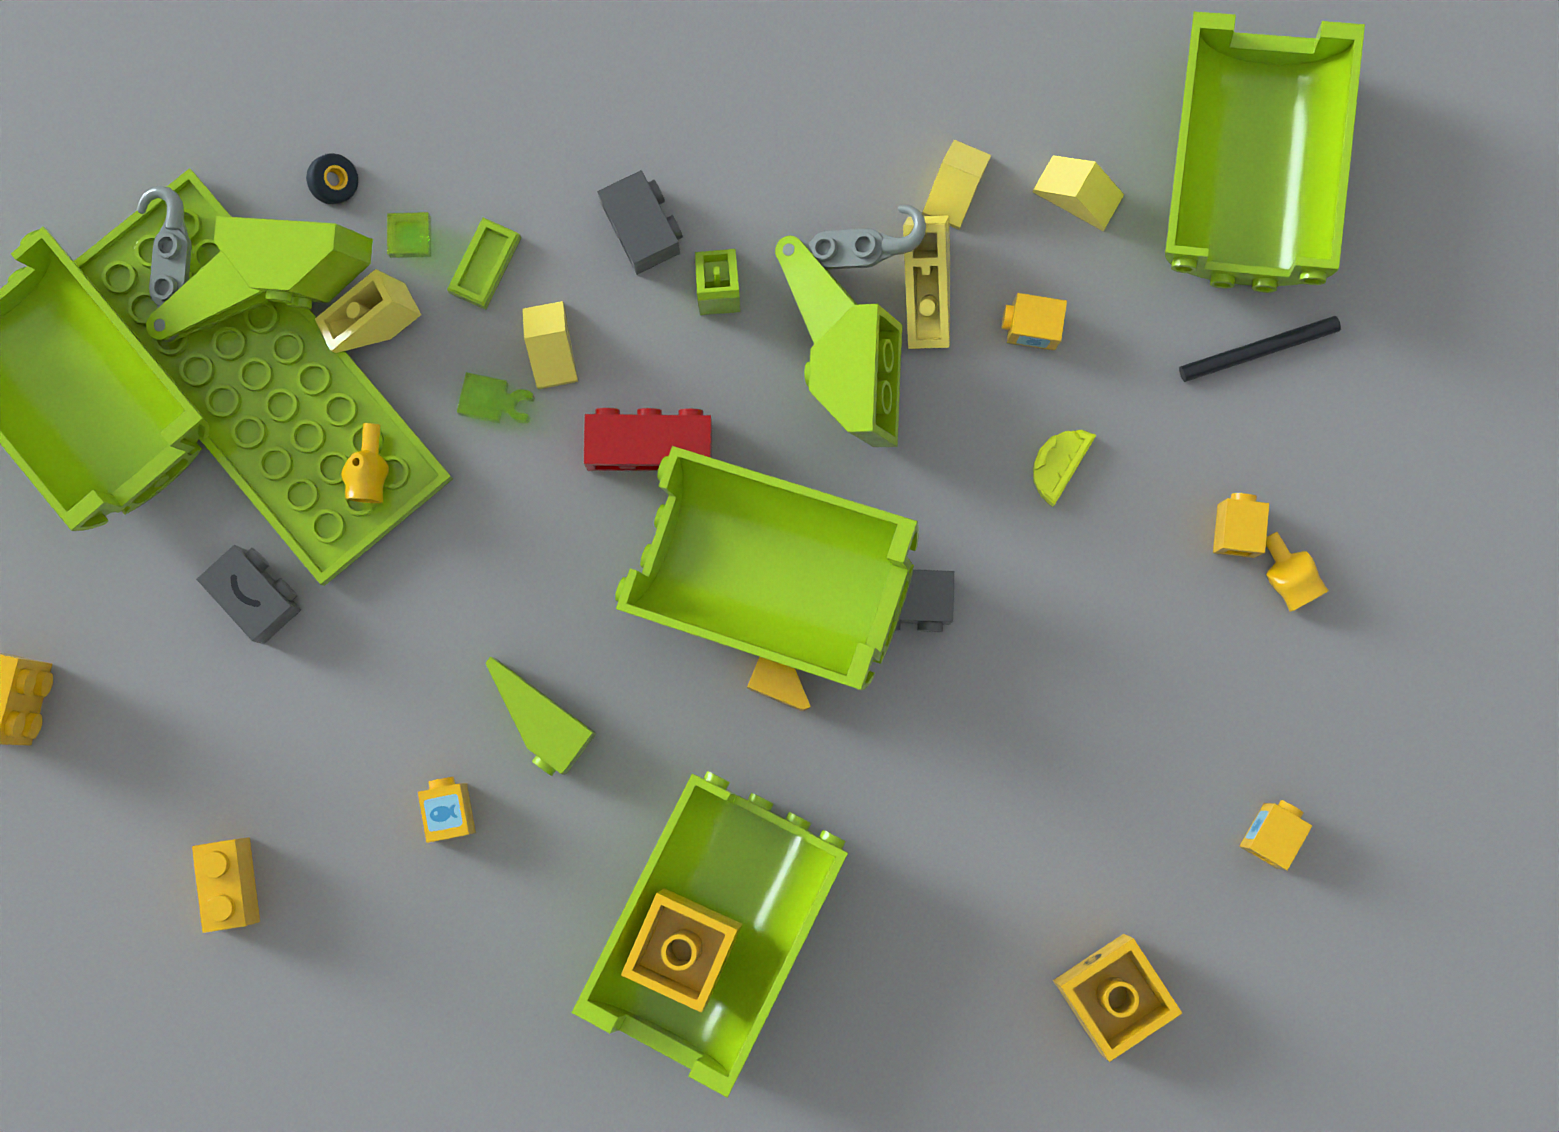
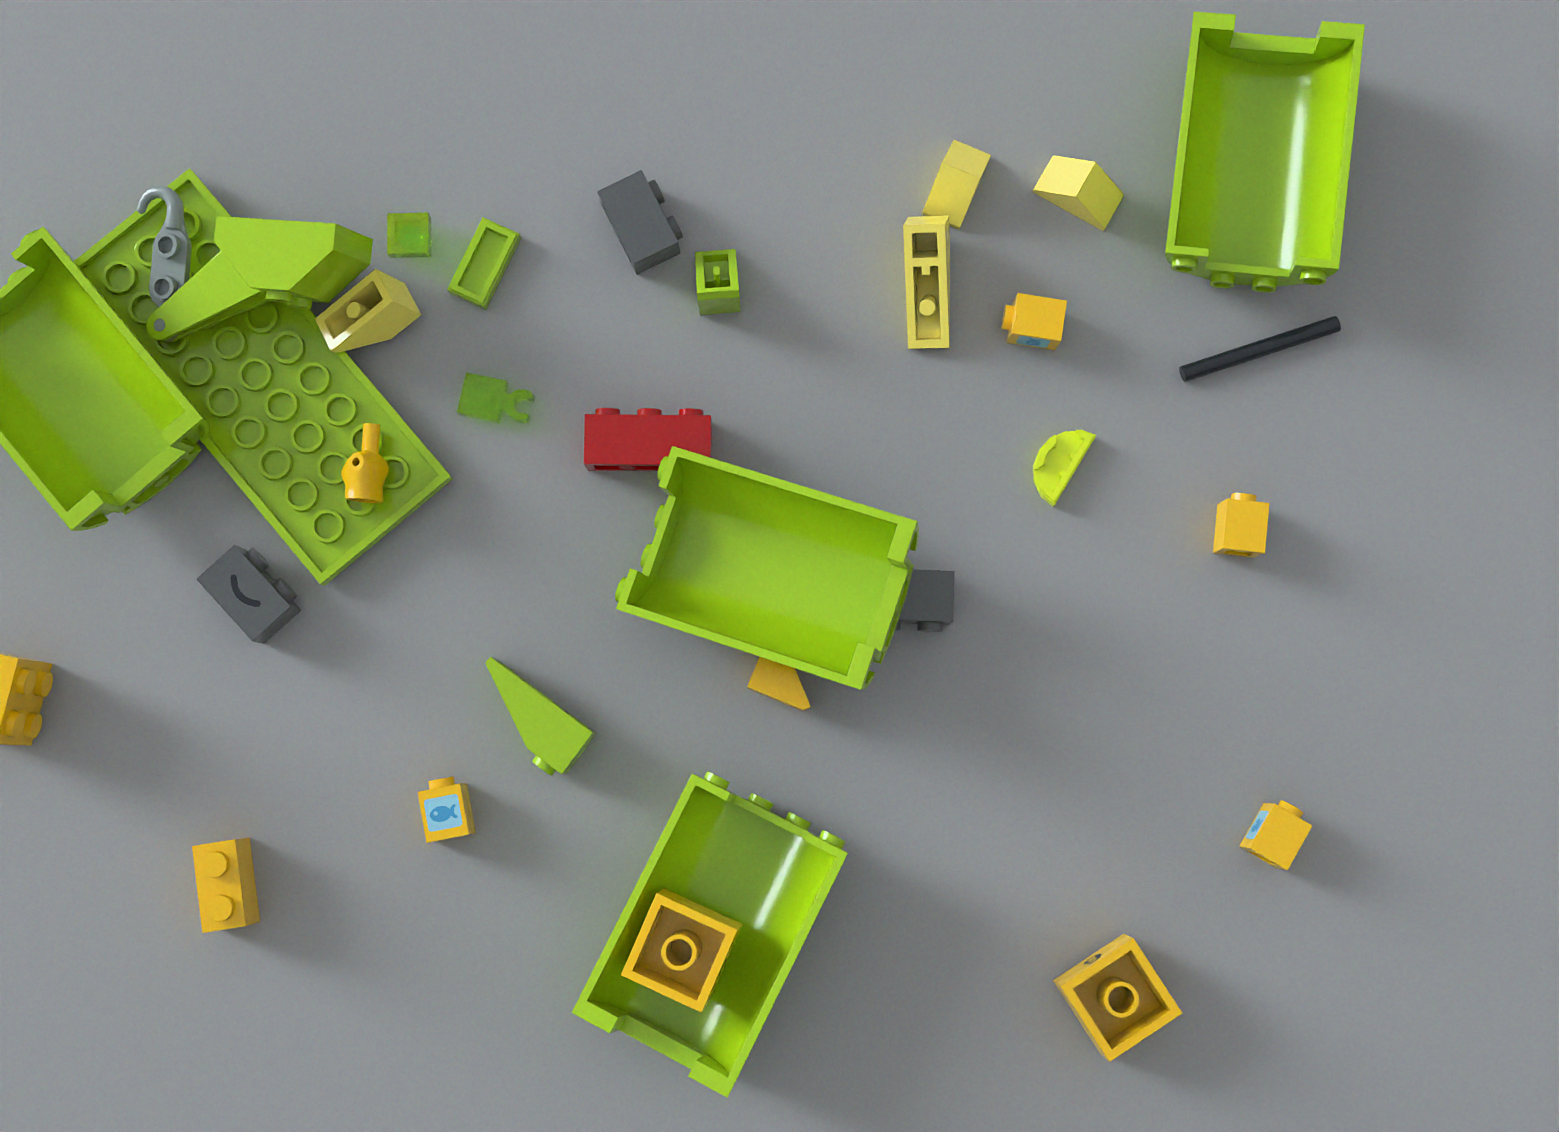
black wheel [306,153,358,204] -> none
light yellow slope [522,301,578,389] -> none
lime slope [775,205,926,447] -> none
yellow piece [1266,531,1329,612] -> none

